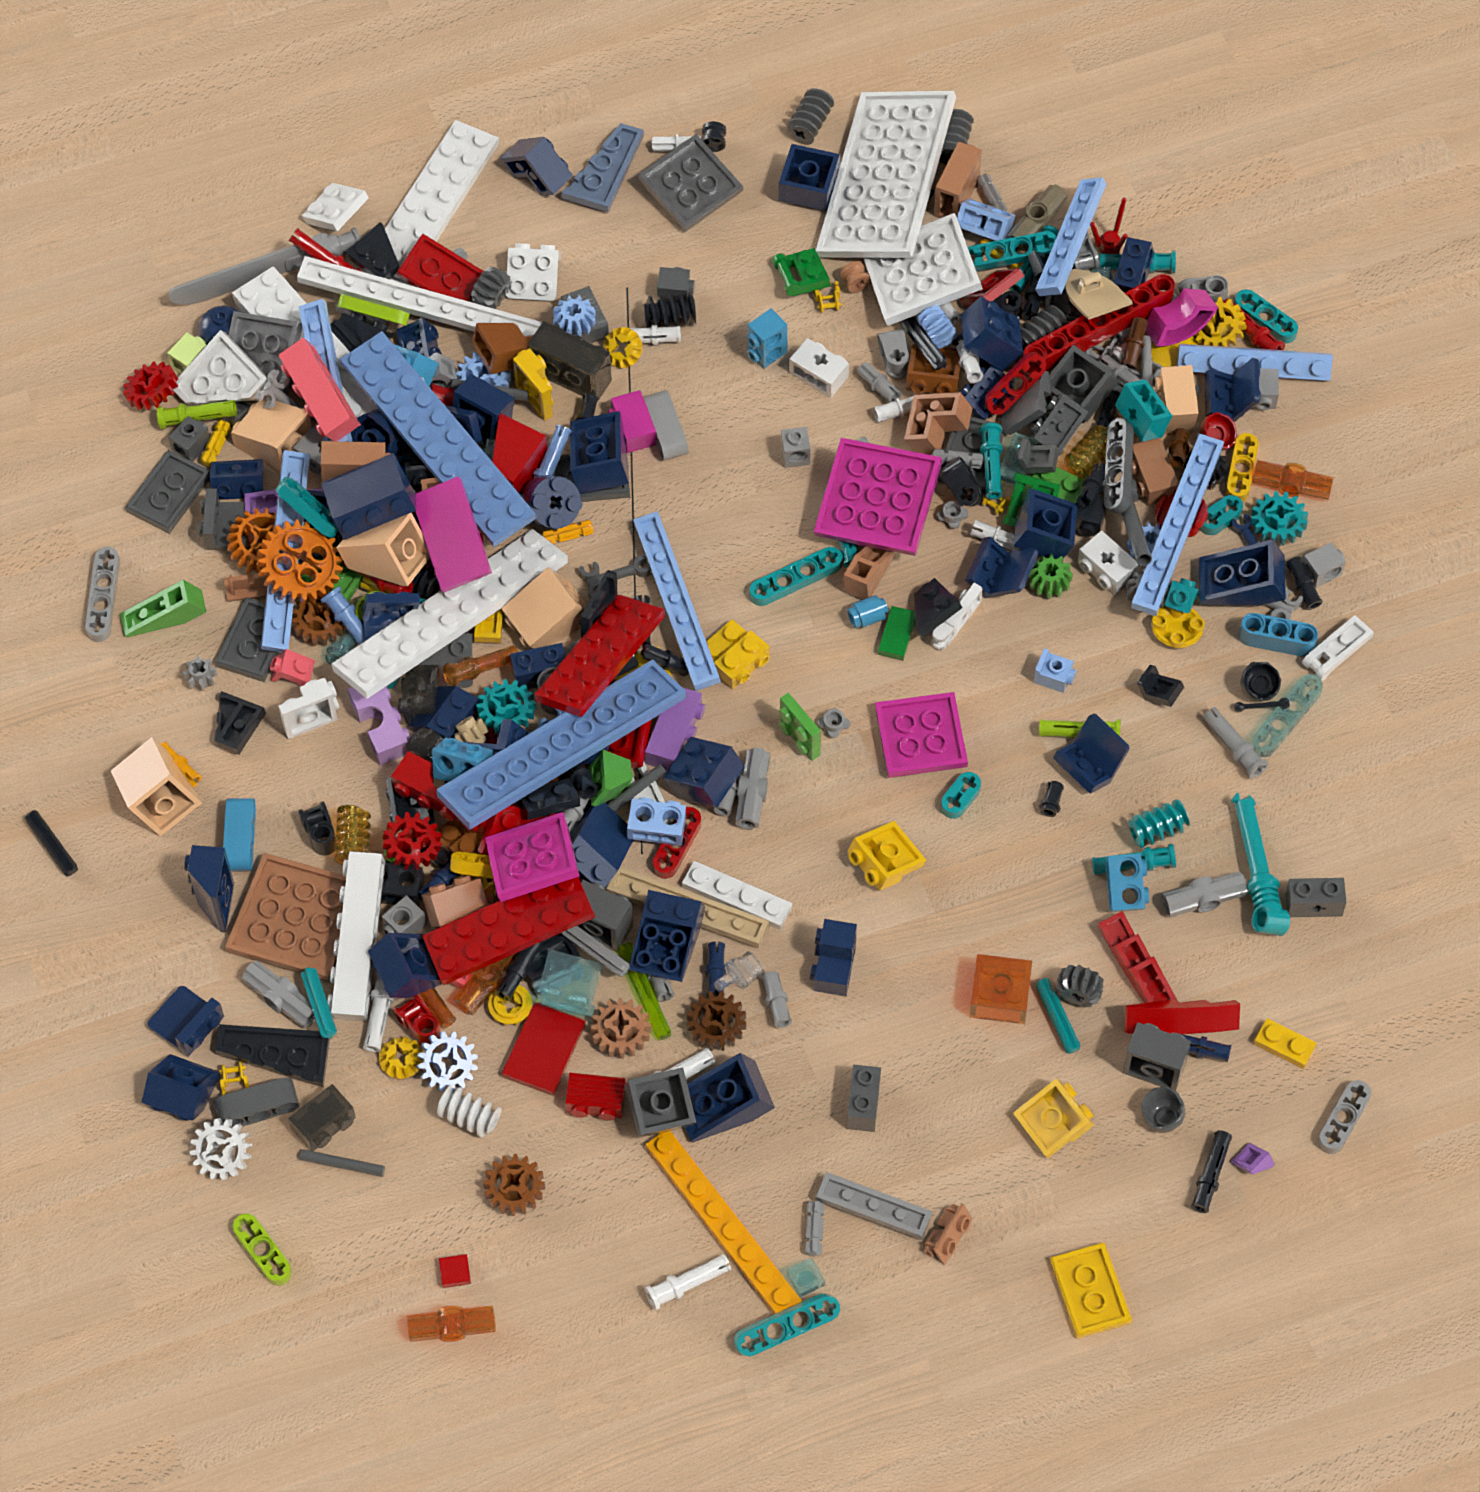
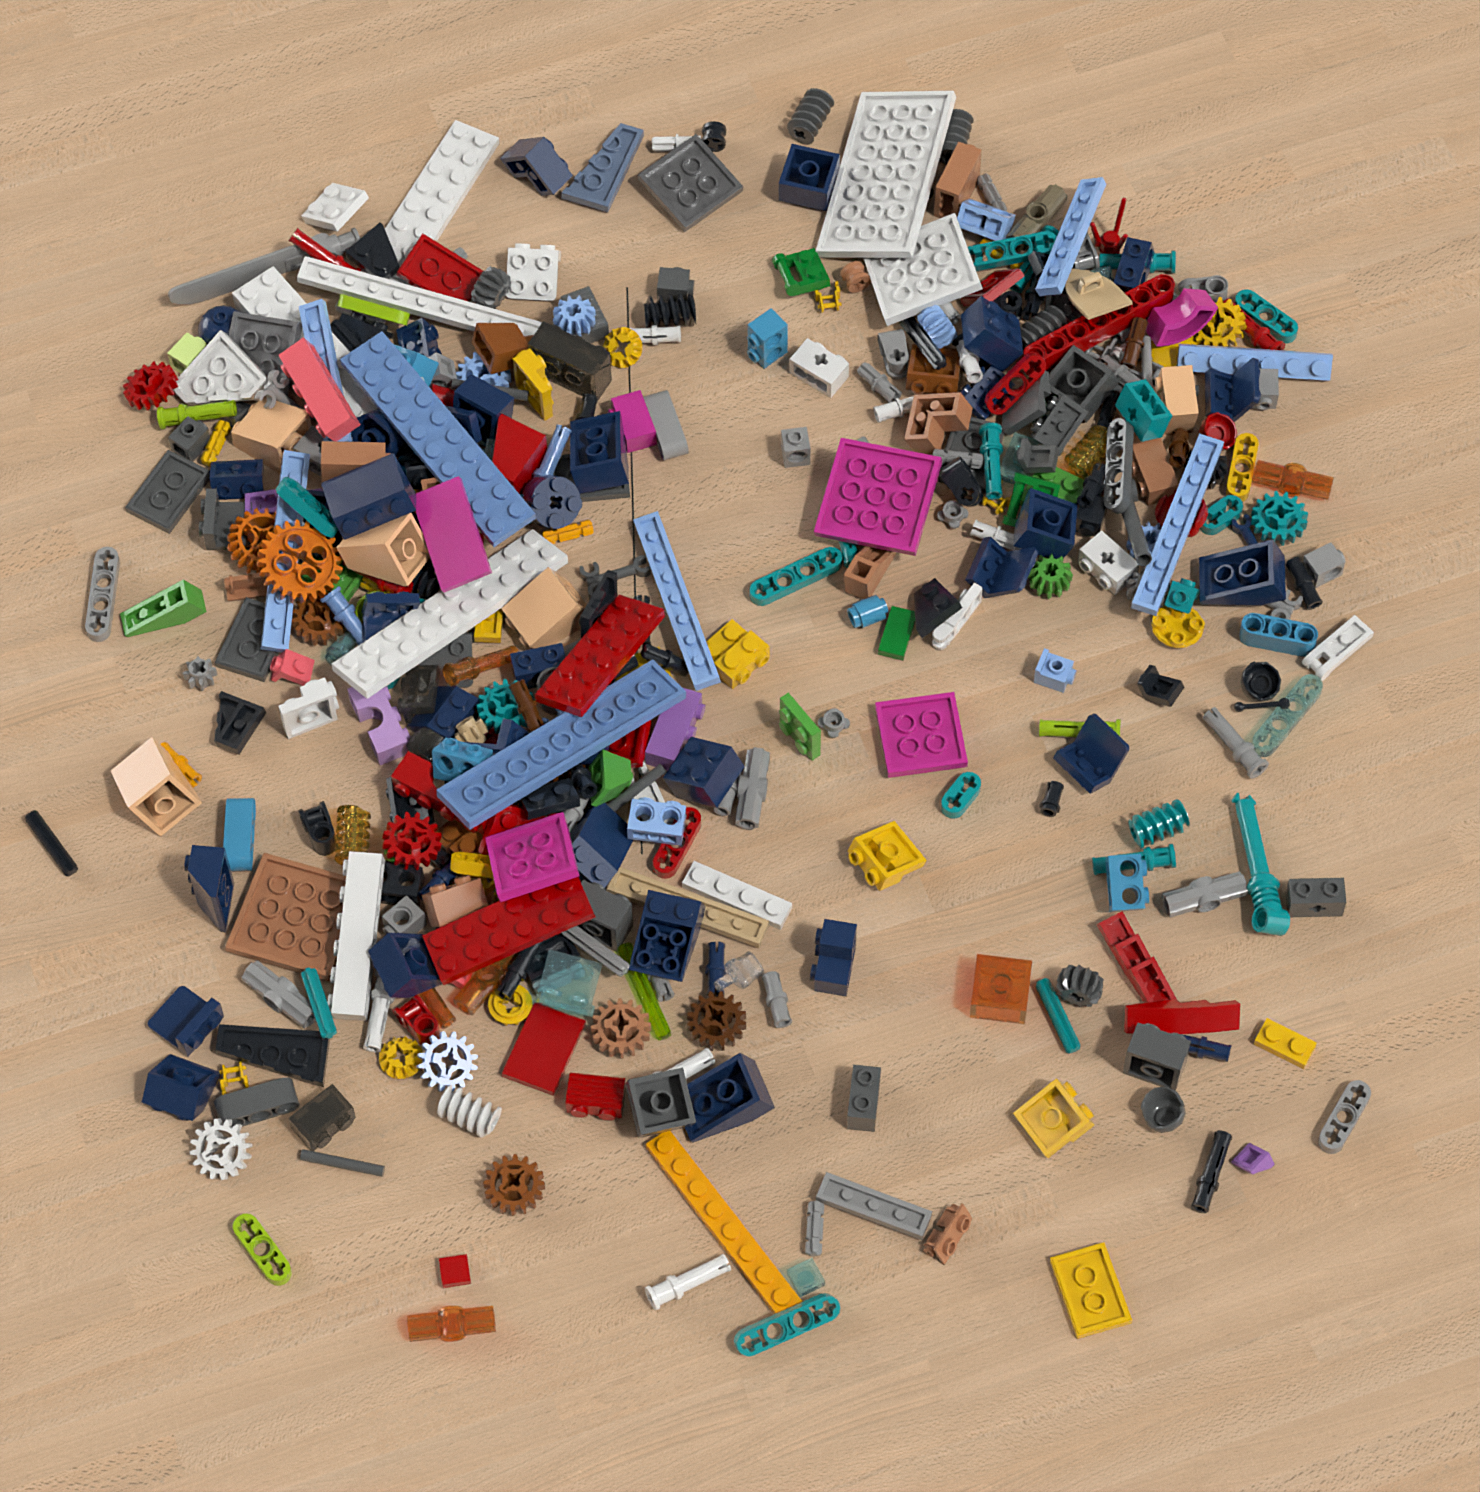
none -> reddish brown pin [508,679,545,733]

